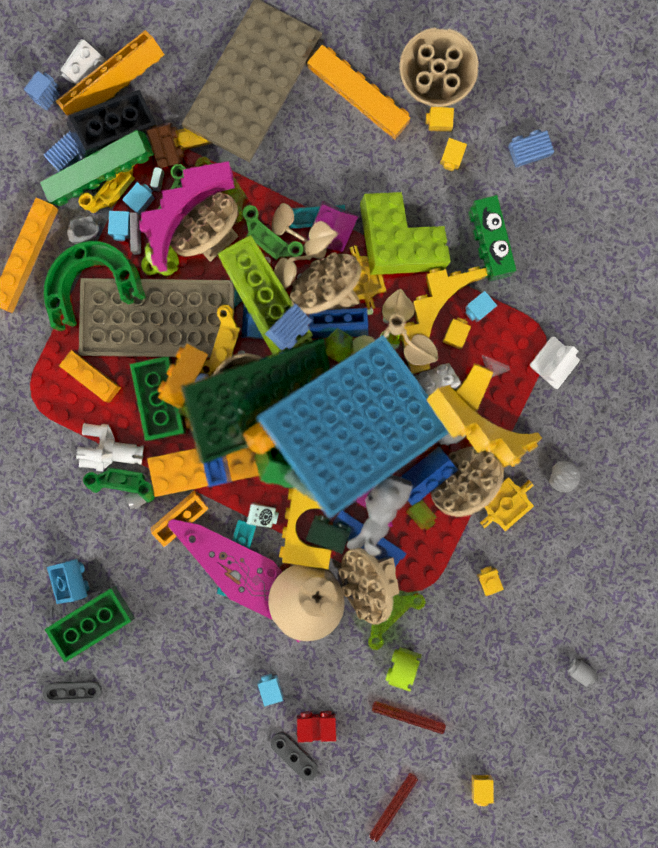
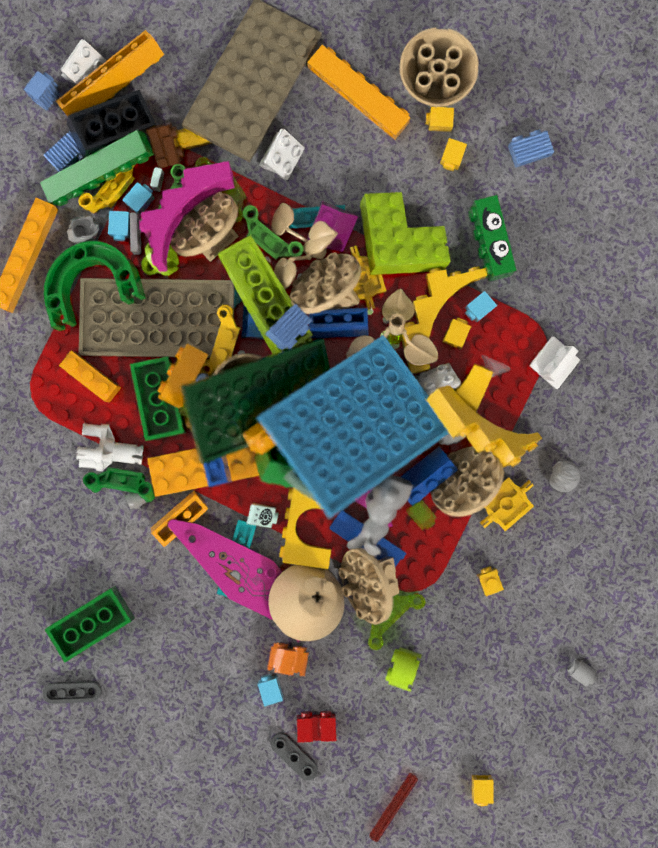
dark azure brick [47,559,90,604] -> none
clear green brick [306,514,351,554] -> none
clear neon green brick [325,328,354,363] -> none
clear red axle [372,701,446,734] -> none
none -> white bracket [259,129,304,180]
none -> orange brick [267,642,309,676]

